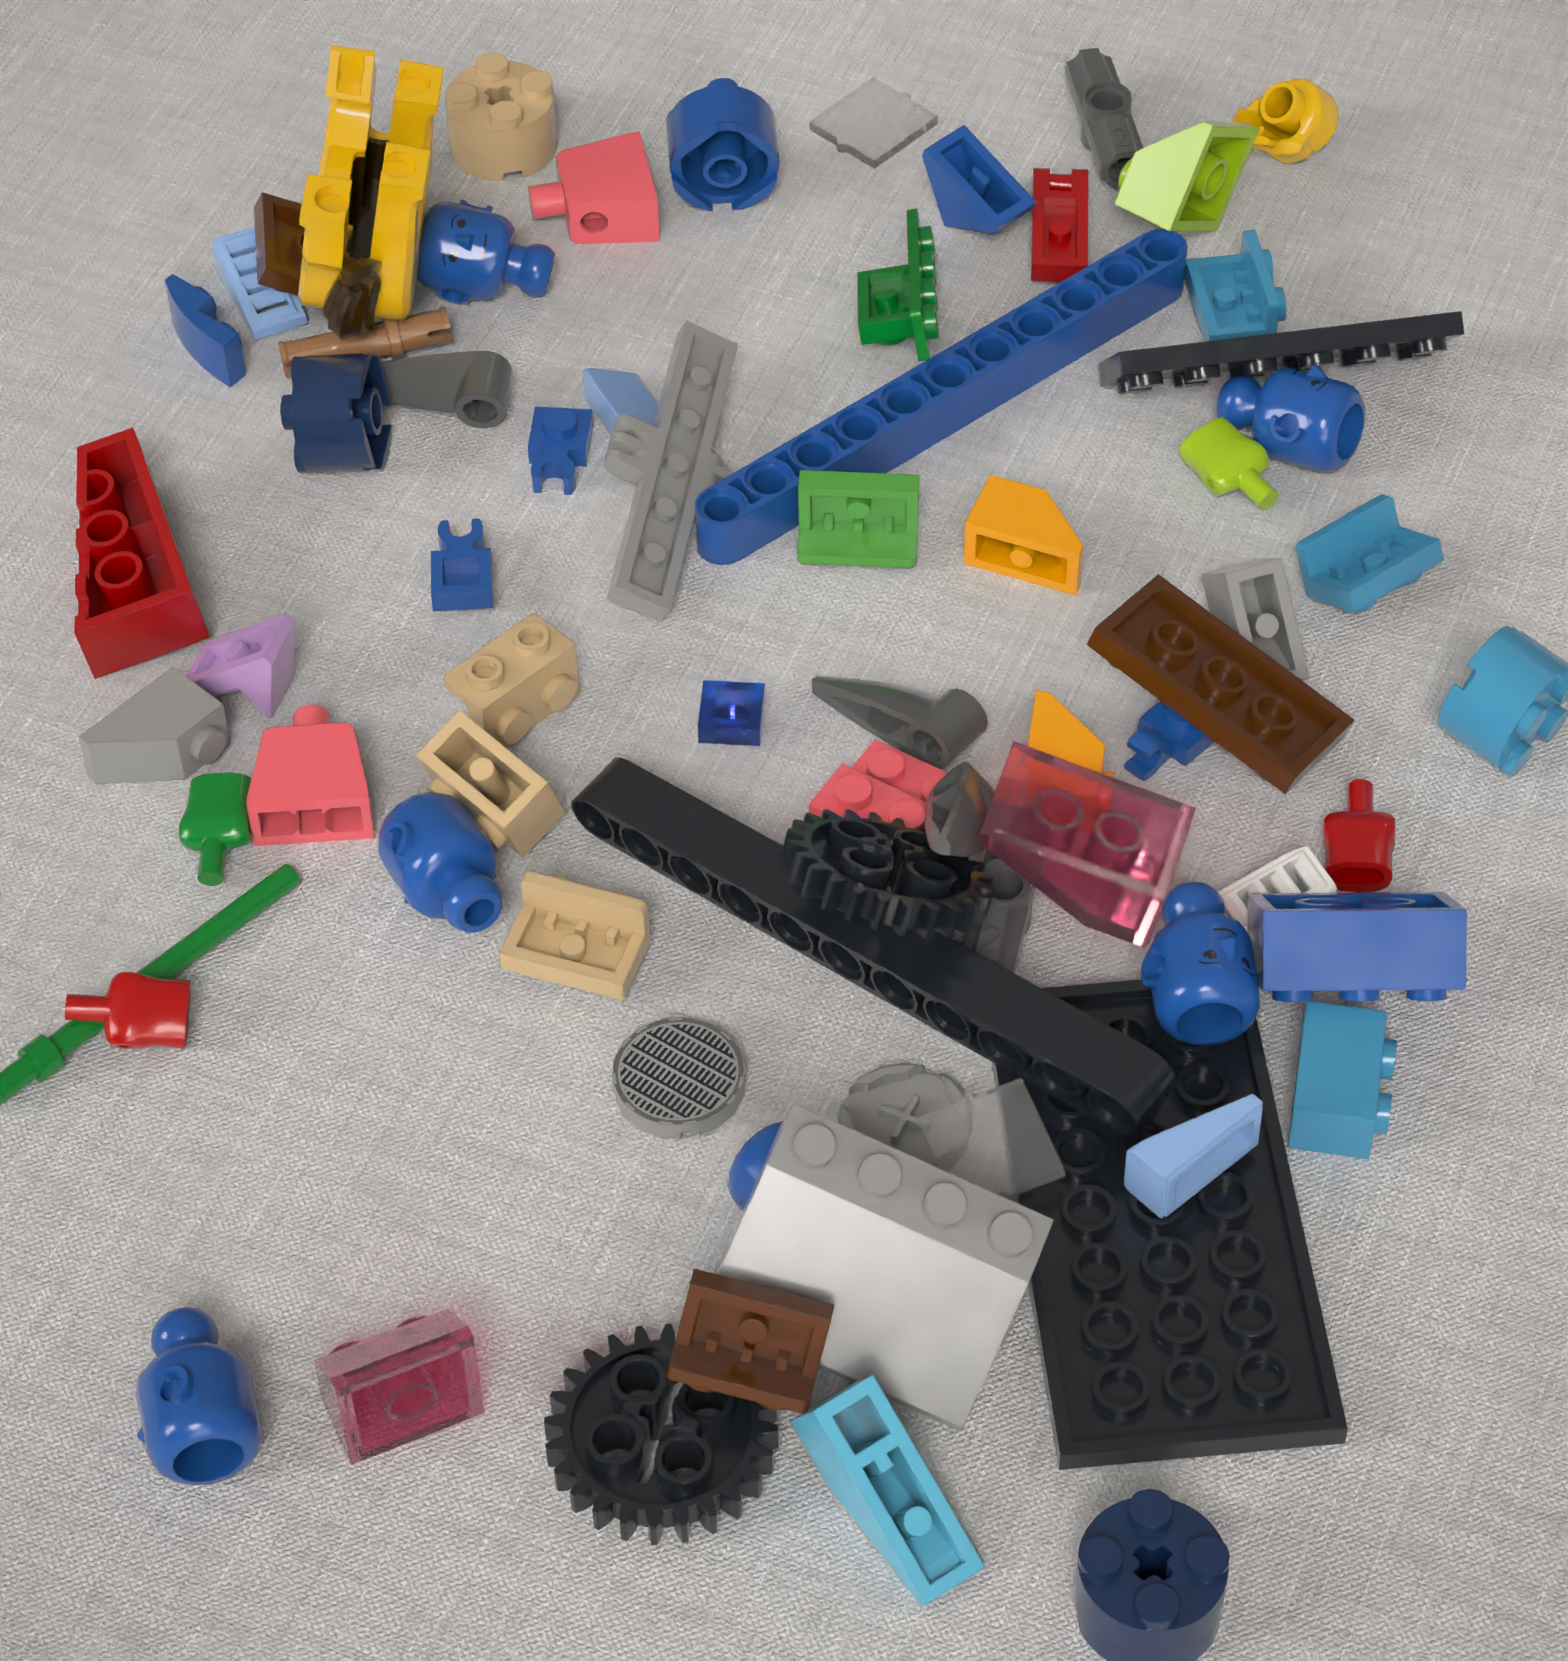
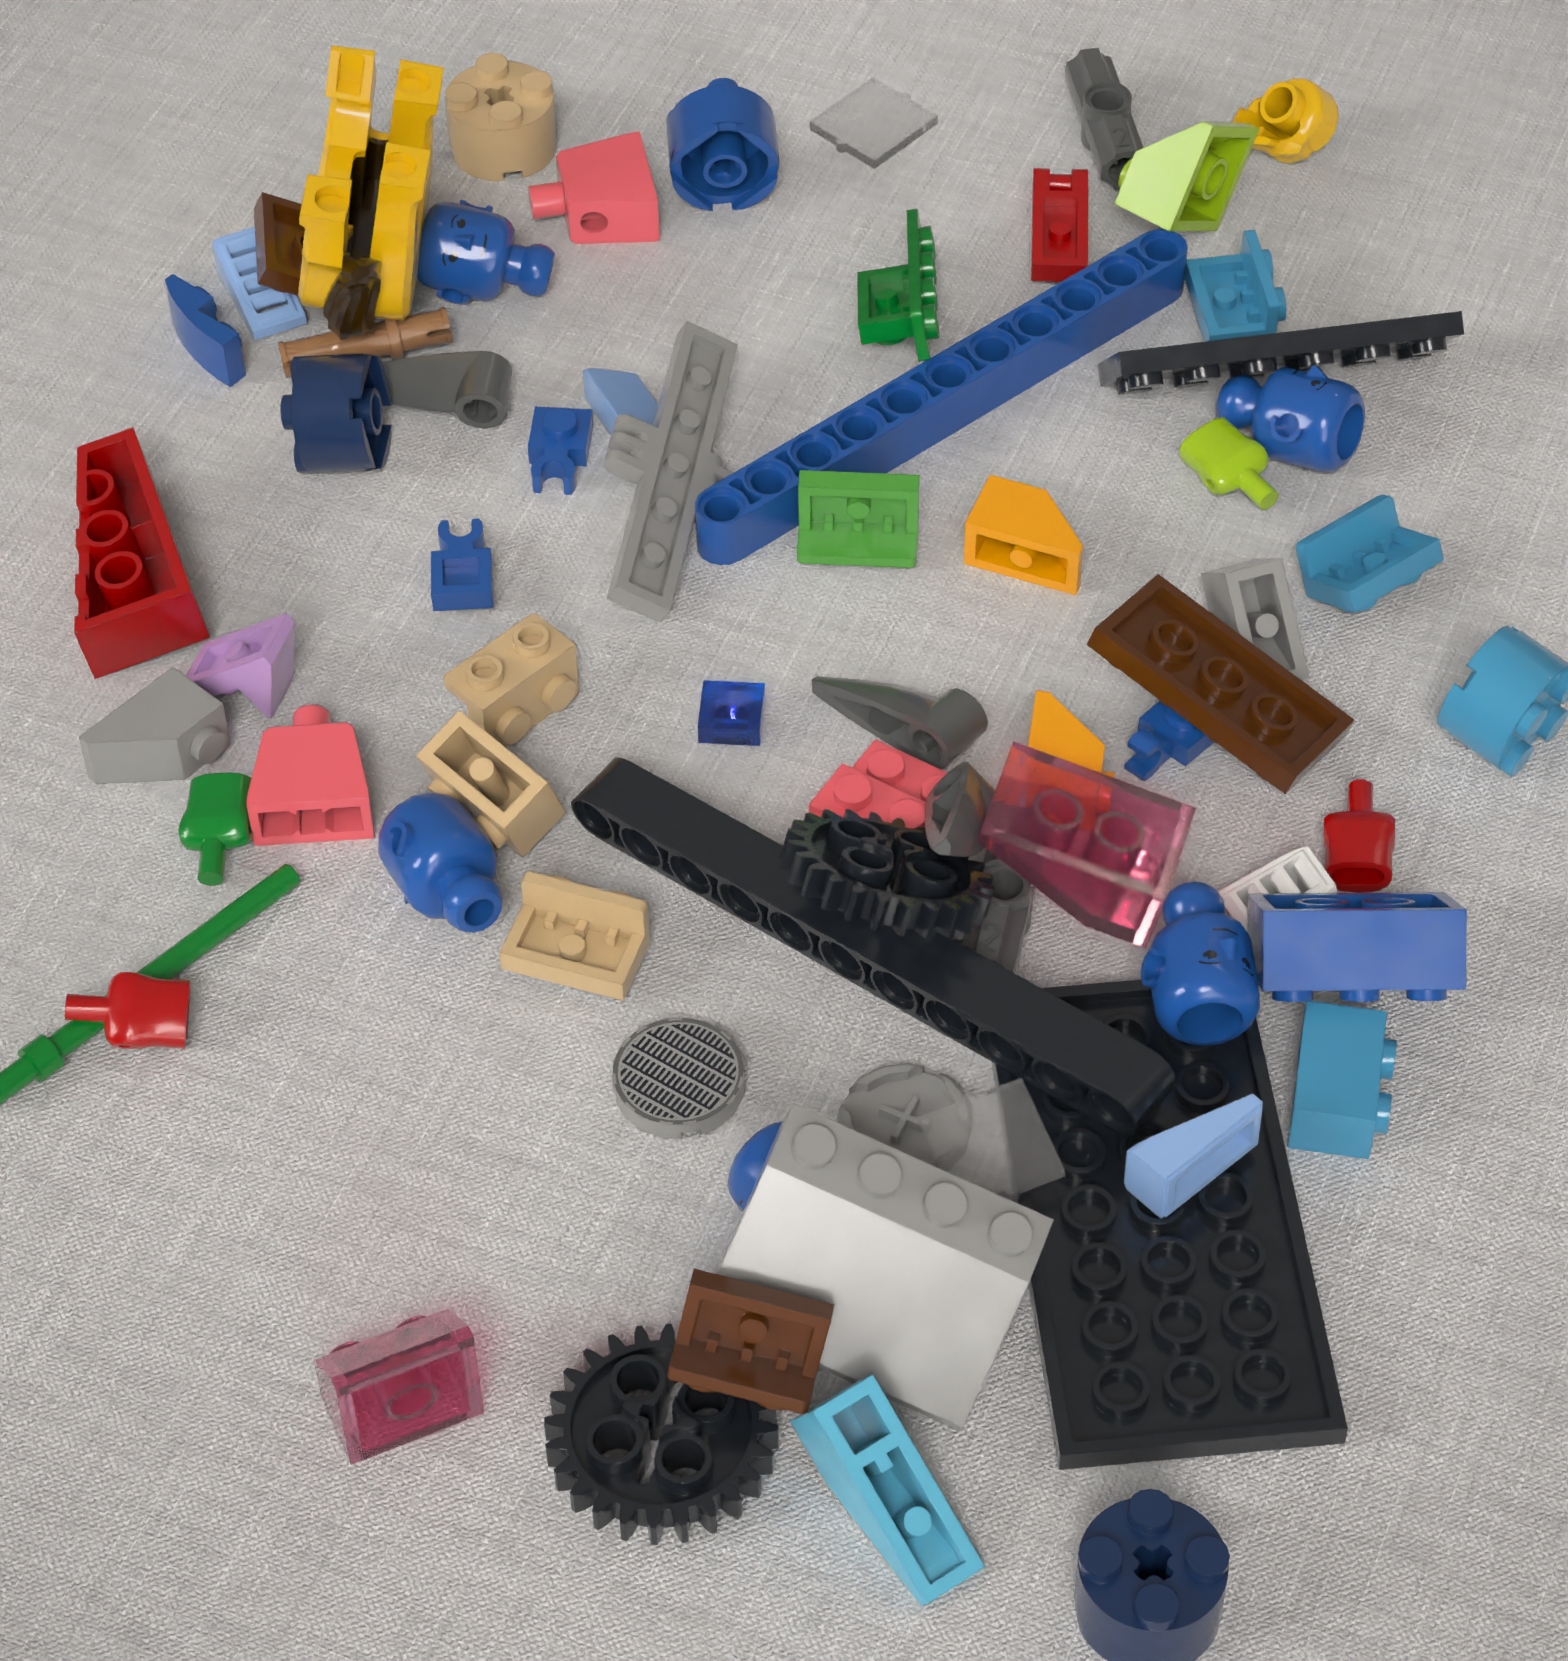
blue piece [136,1307,262,1486] -> none
blue slope [922,125,1037,234] -> none

